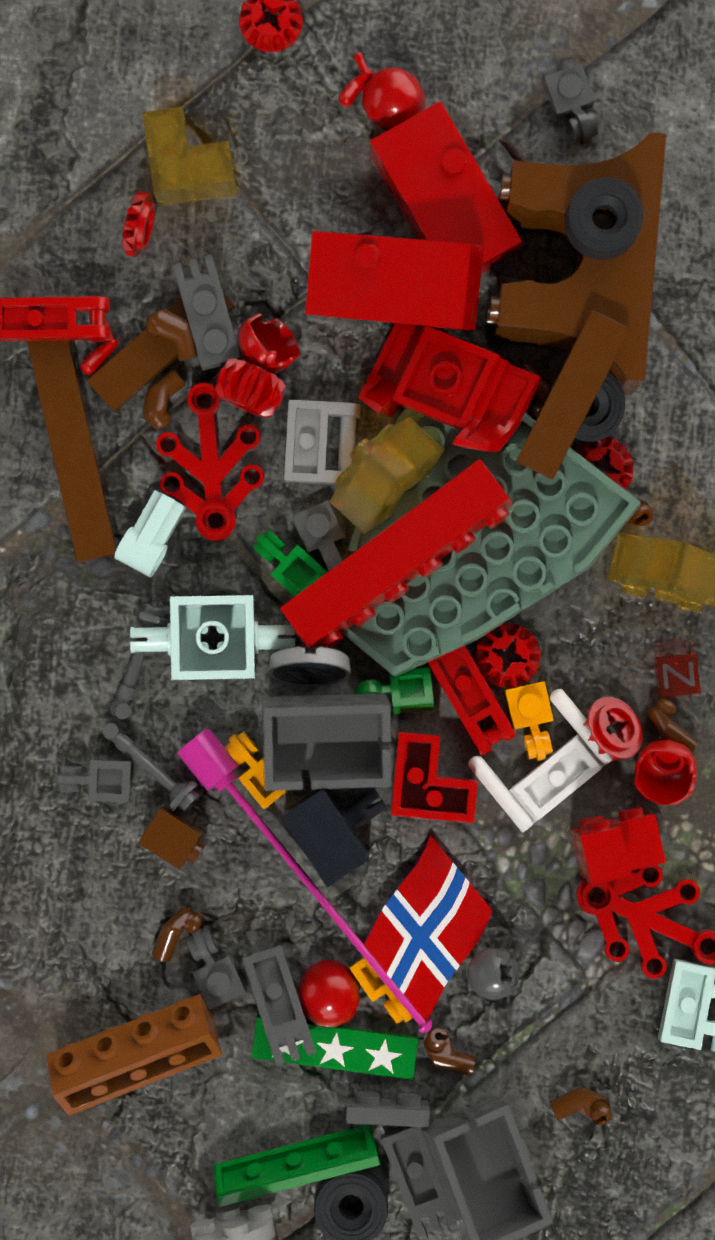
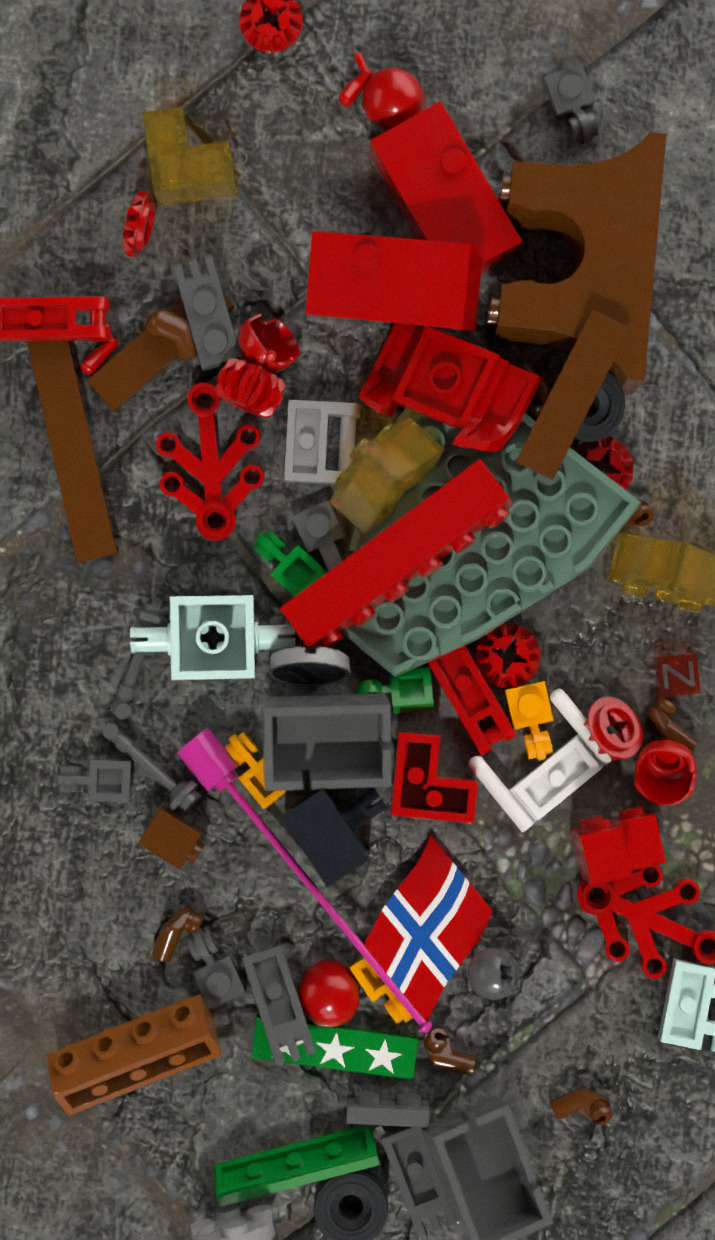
light aqua piece [114,490,186,577] -> none
reddish brown arm [143,369,186,430] -> none
black tyre [565,178,644,260] -> none

